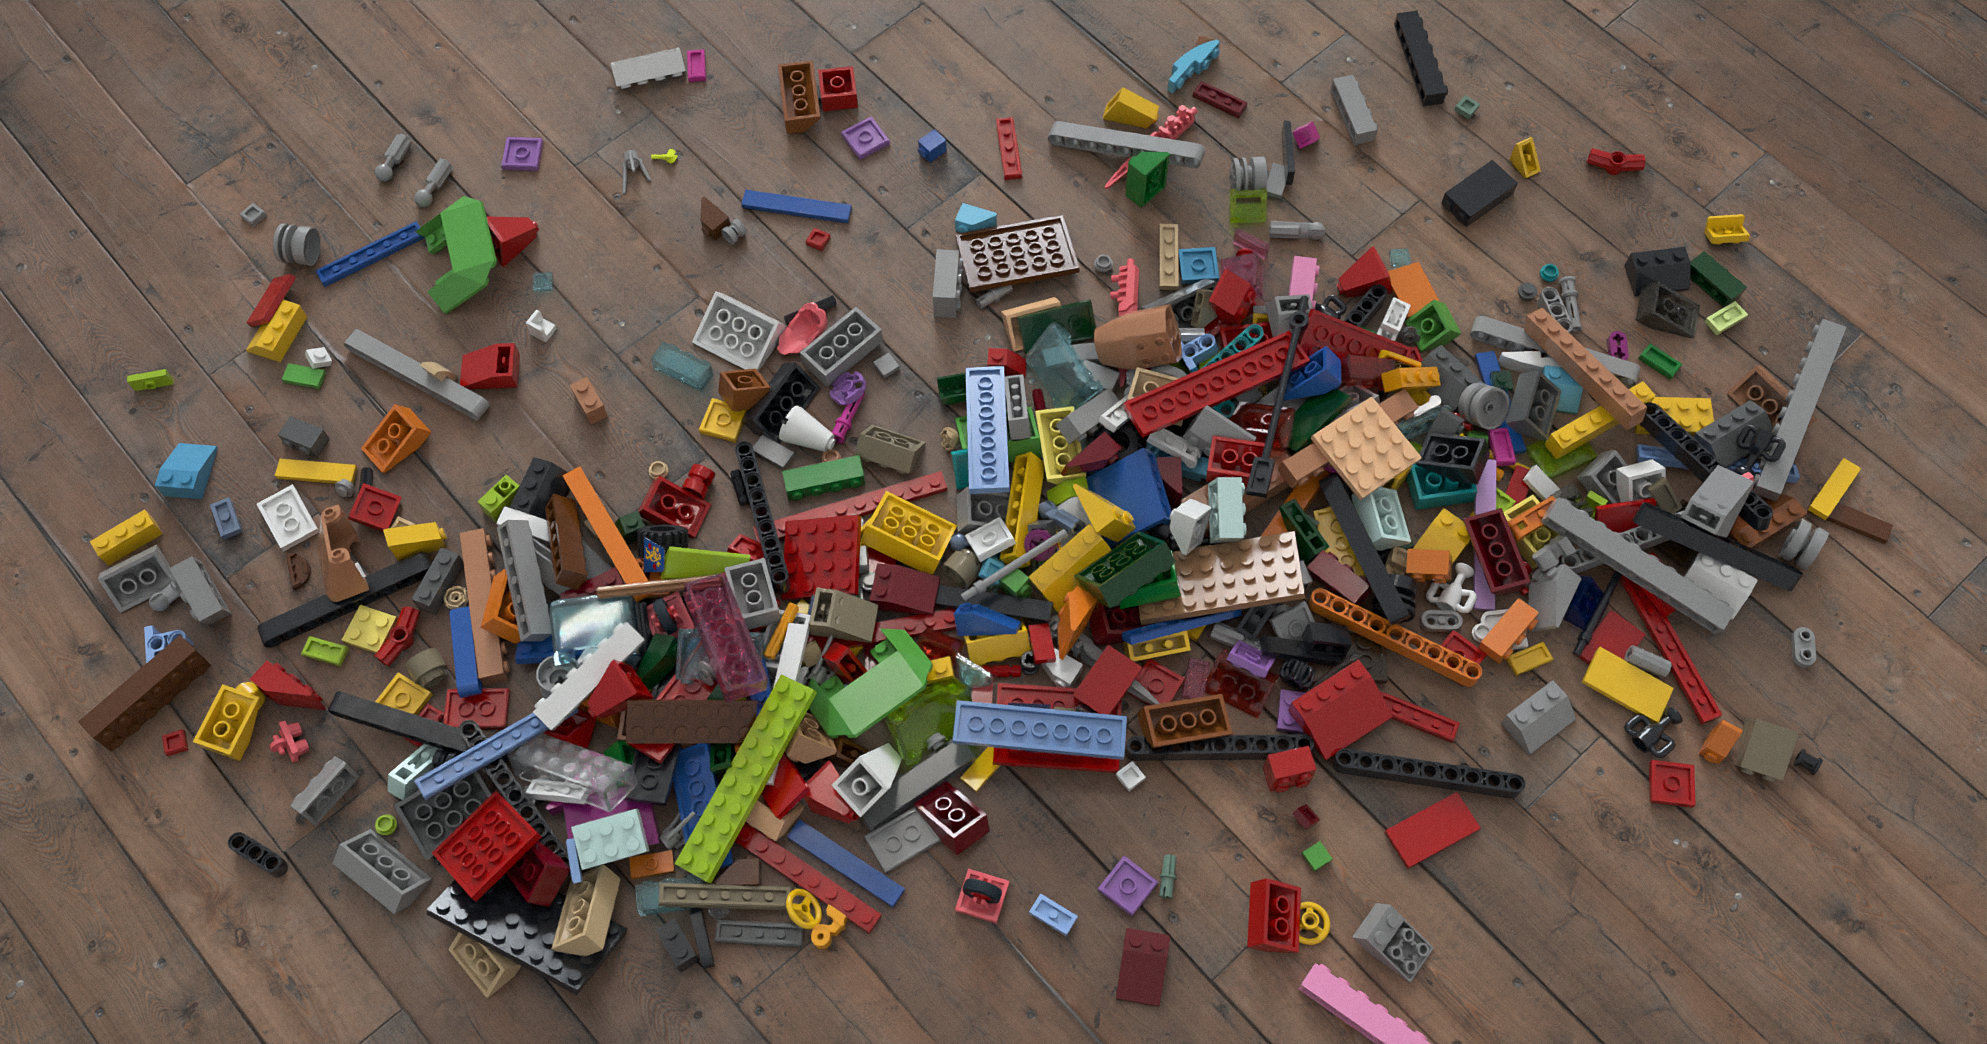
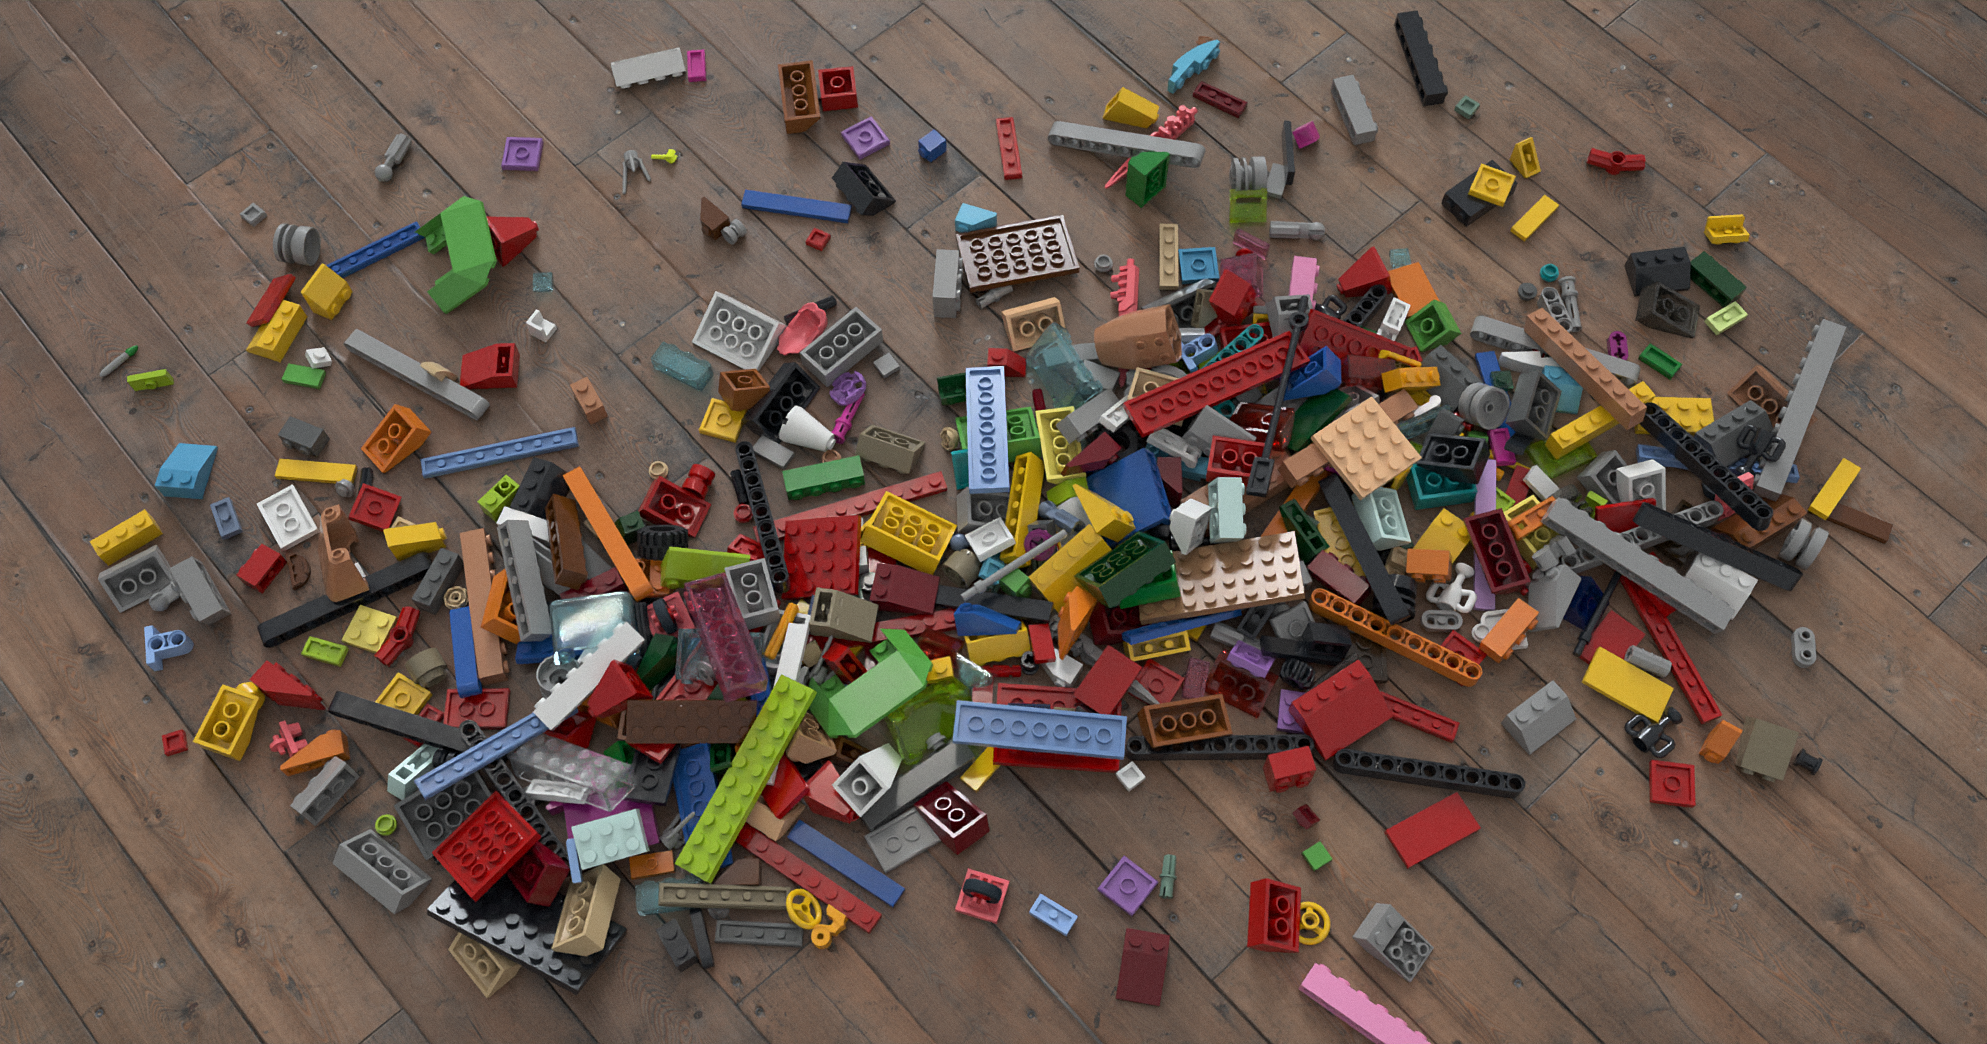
reddish brown brick [78,635,211,752] -> none
black beam [228,832,288,877] -> none
light grey piece [414,158,453,207] -> none
medium nougat axle [596,575,721,599] -> none
blue sticker [644,537,664,572] -> none
light grey brick [1004,374,1031,440] -> none
dark green tile [1017,299,1096,354] -> none
dark grey plate [1398,326,1421,346] -> none
yellow tile [1507,642,1553,676] -> none
dark tan tile [1647,477,1683,514] -> none
light grey slope [1681,465,1755,537] -> none
none -> light grey piece [100,345,138,377]
none -> red brick [236,544,287,594]
none -> orange slope [280,730,350,776]
none -> yellow slope [301,264,352,320]
none -> medium blue tile [421,427,579,479]
none -> red plate [733,504,753,523]
none -> black slope [832,162,896,216]
none -> yellow tile [1468,164,1516,207]
none -> black tile [1504,432,1535,456]
none -> yellow tile [1510,195,1559,242]

